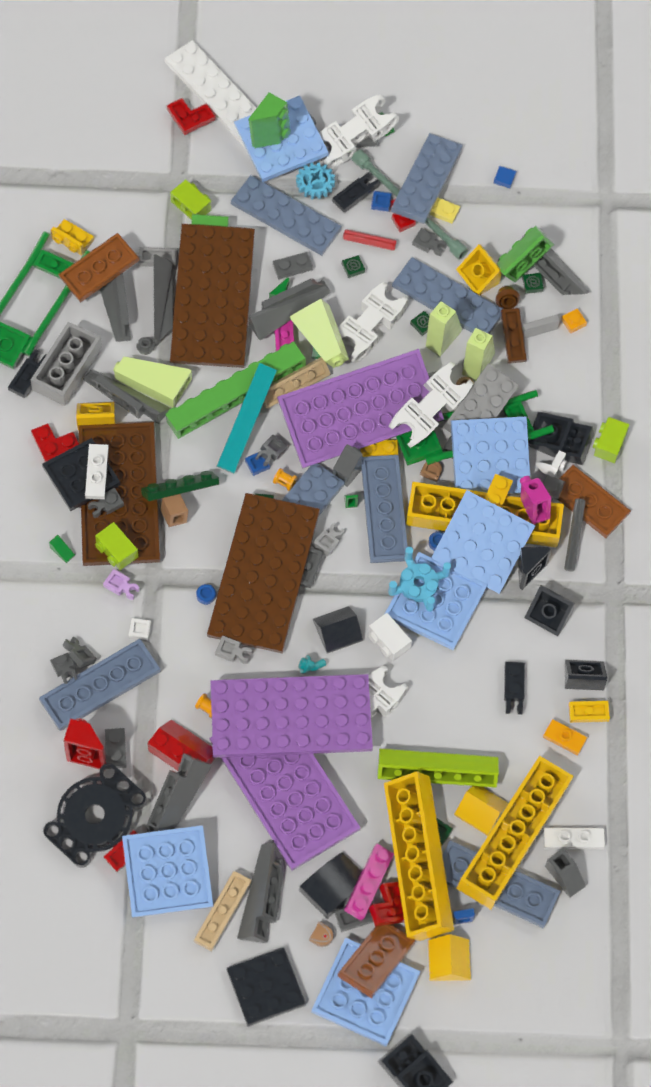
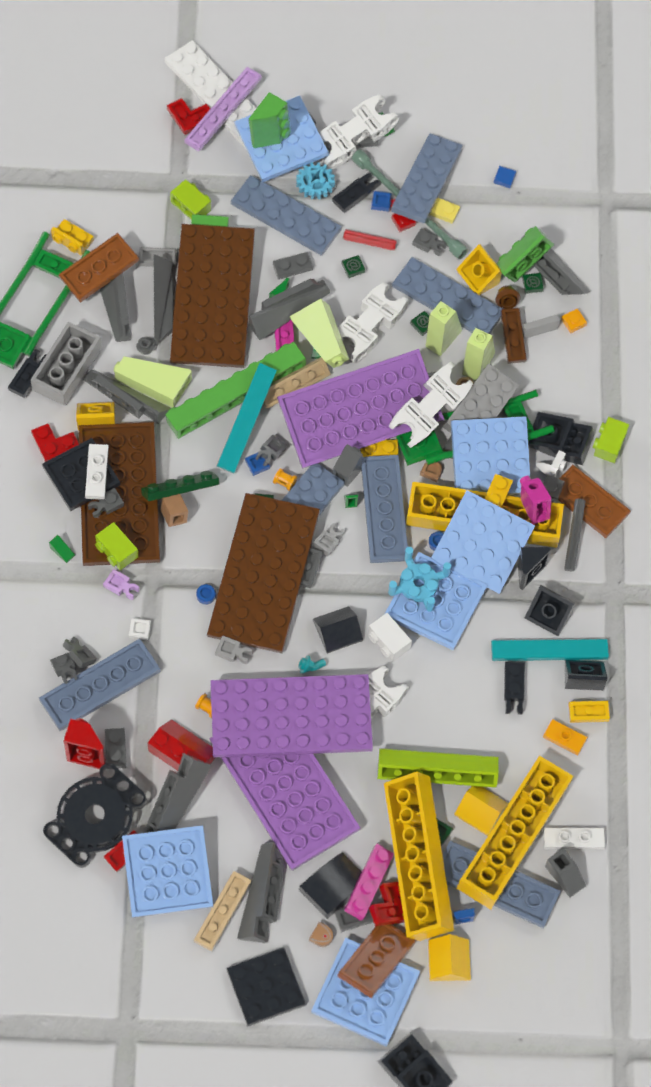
none -> lavender tile [184,67,261,152]
none -> teal tile [491,639,609,661]

